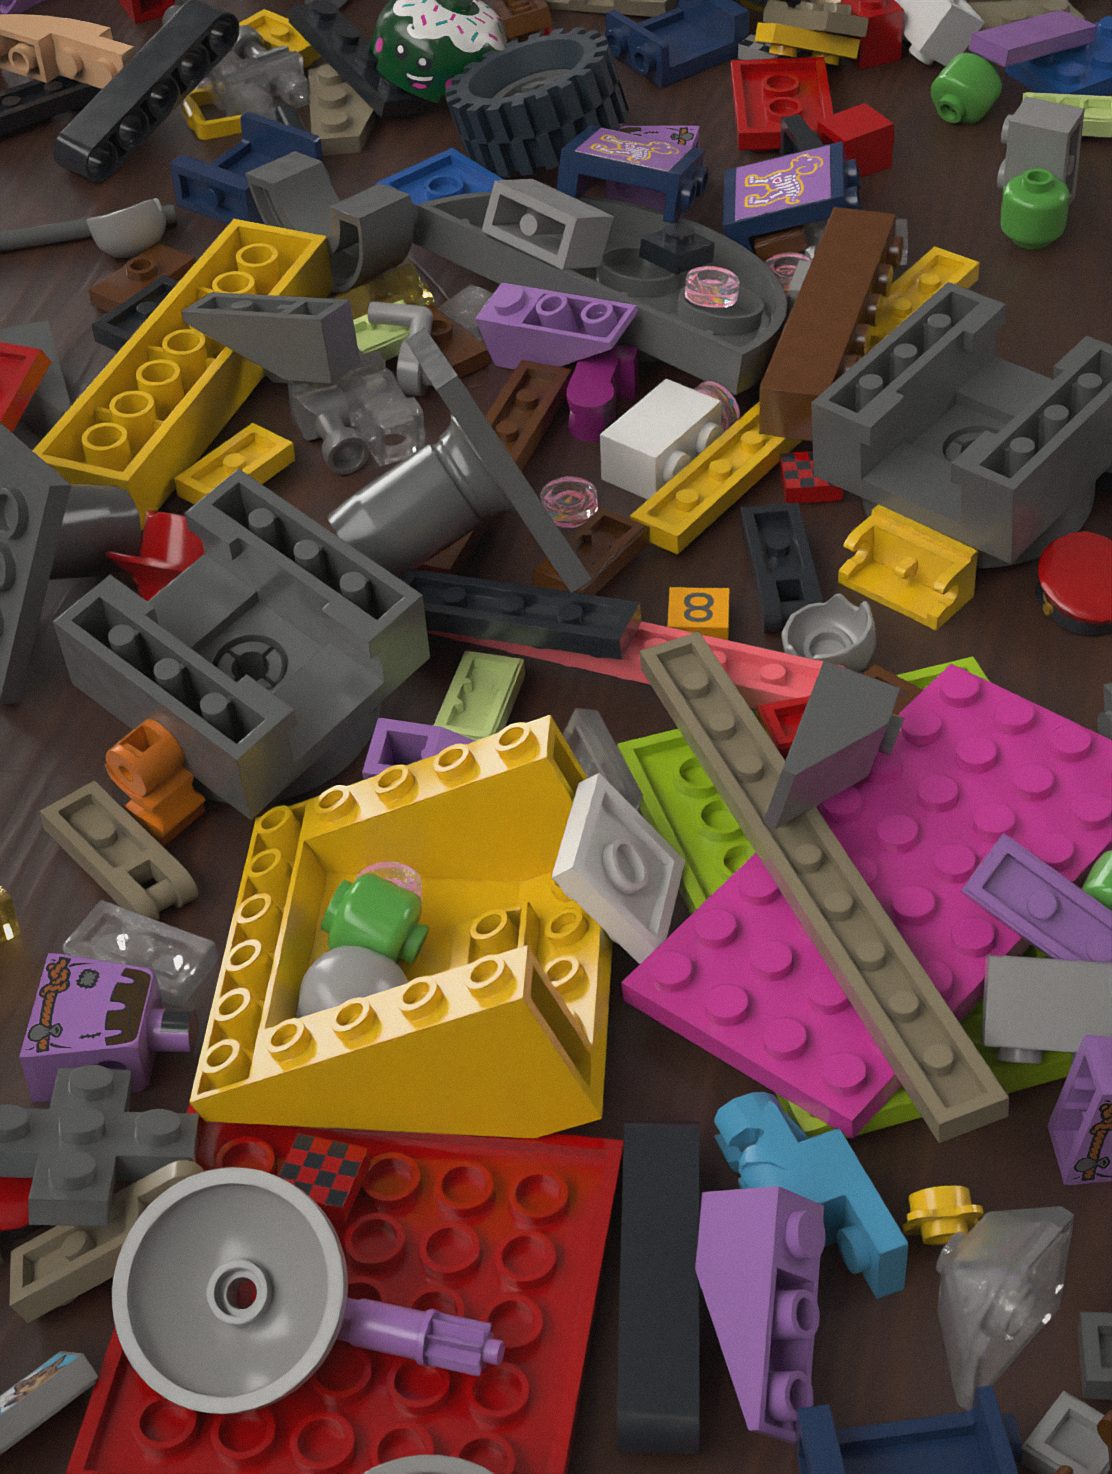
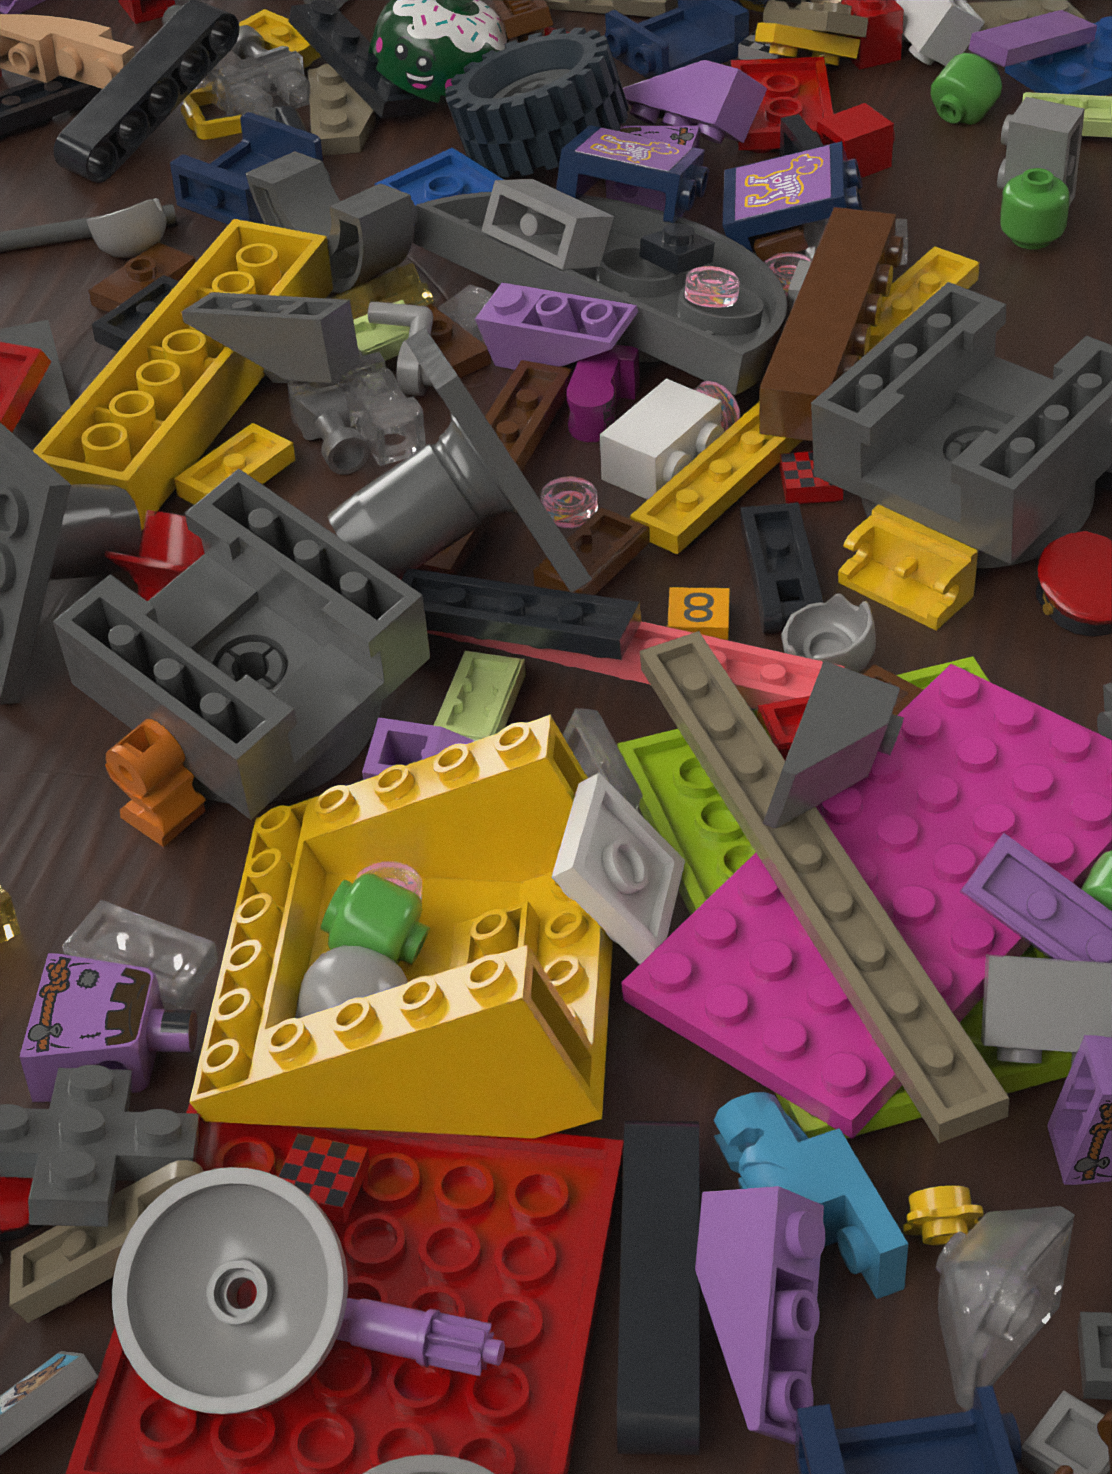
dark tan plate [39,780,198,931] -> none
none -> medium lavender slope [623,60,767,144]

